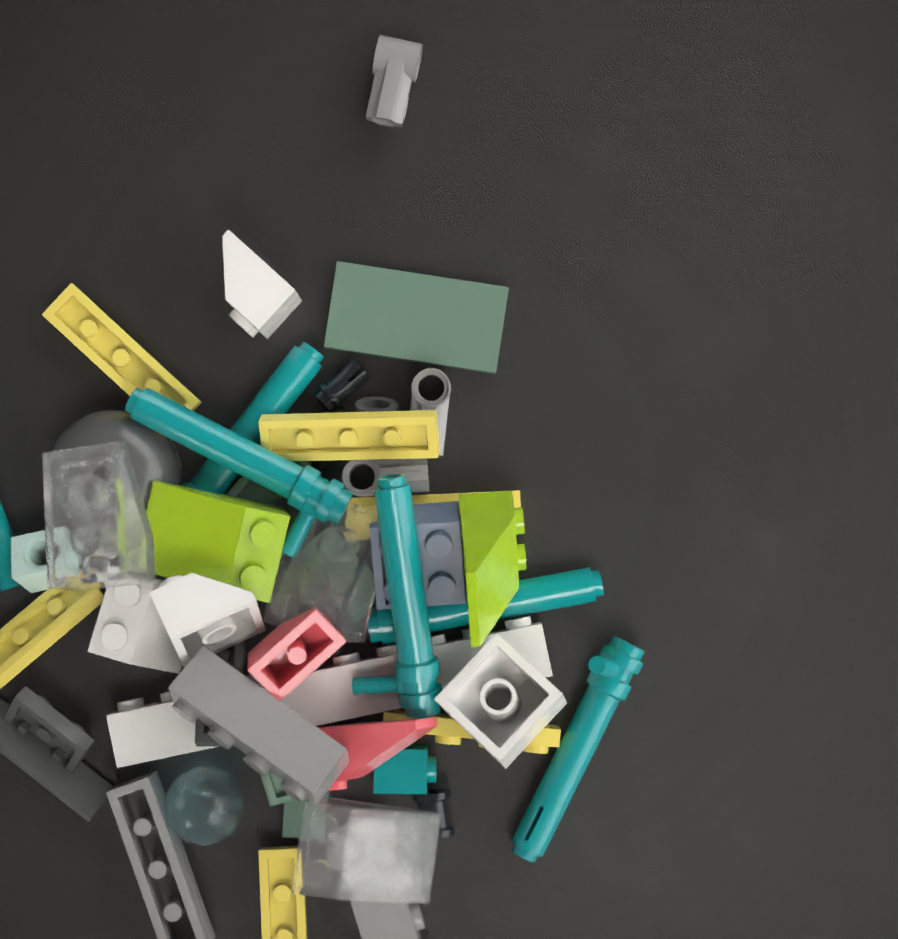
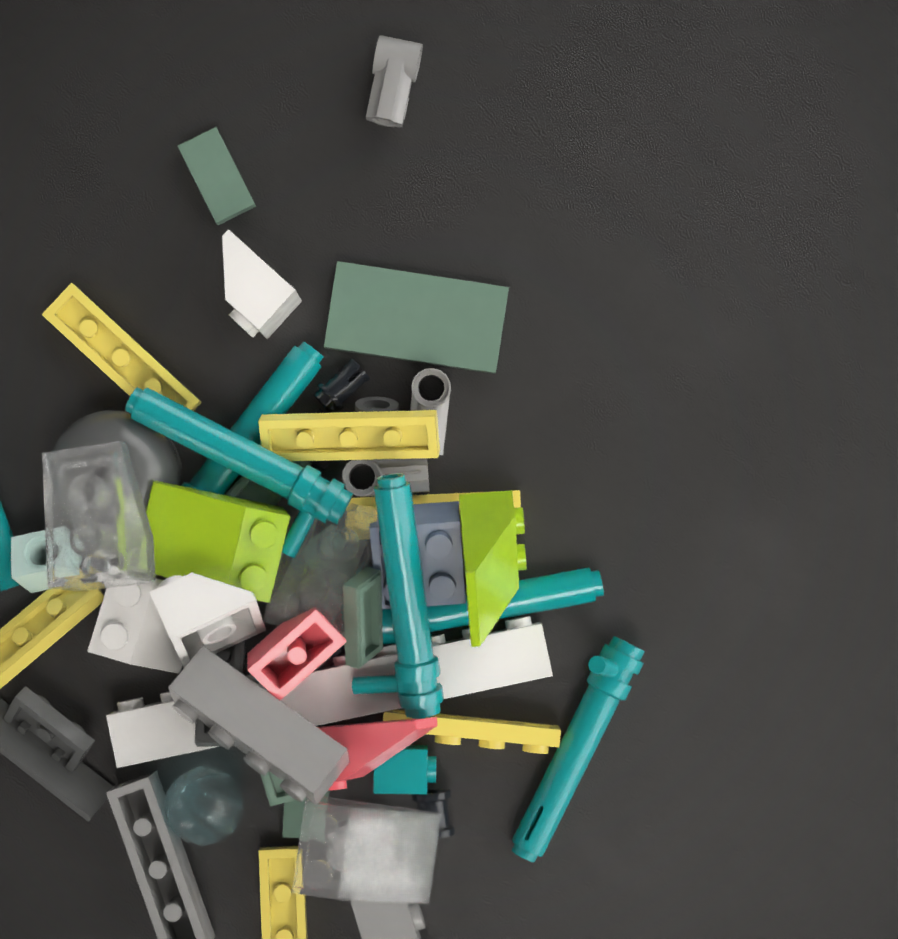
white slope [434,633,567,769] -> none
none -> sand green tile [178,127,256,225]
none -> sand green tile [343,567,383,669]

